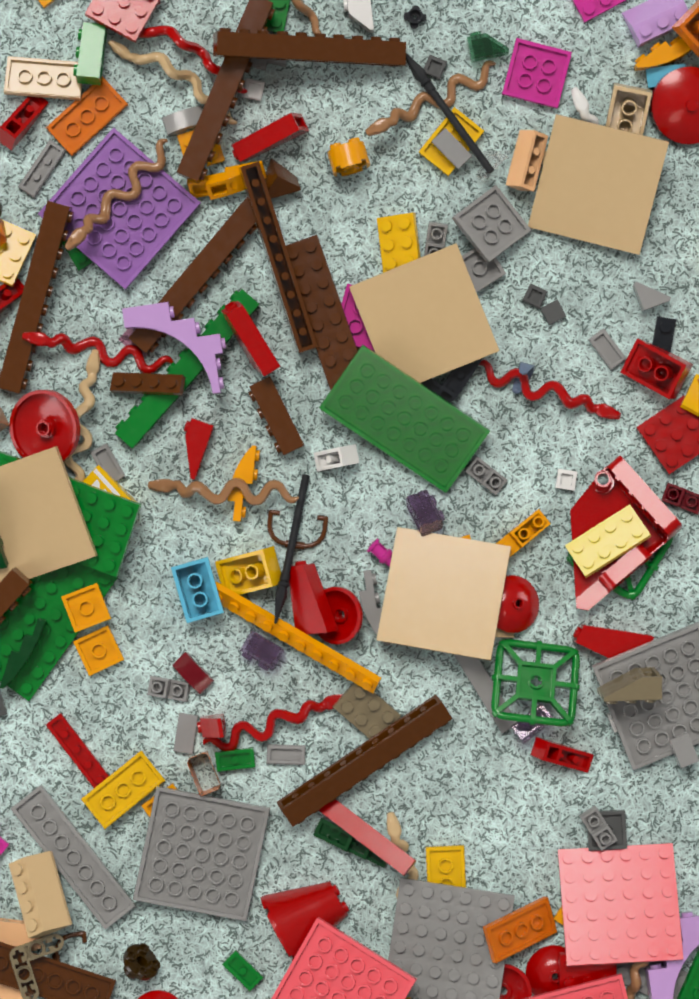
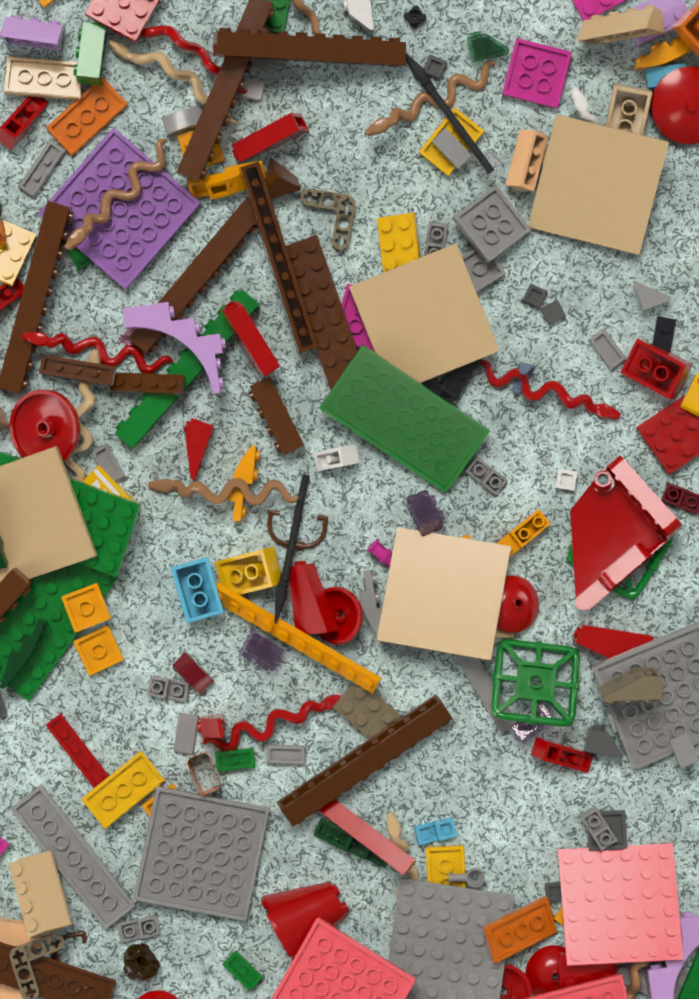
light orange brick [327,137,370,177] -> none
light yellow plate [565,504,651,578] -> none
none -> lavender slope [0,15,65,51]
none -> reddish brown plate [39,354,117,386]
none -> light grey slope [117,915,160,943]
none -> dark tan beam [301,189,355,251]
none -> medium azure slope [413,817,457,845]
none -> light grey bar [448,868,485,888]
none -> dark grey tile [544,881,561,902]
none -> tan slope [577,5,664,45]
none -> dark grey slope [583,725,623,759]

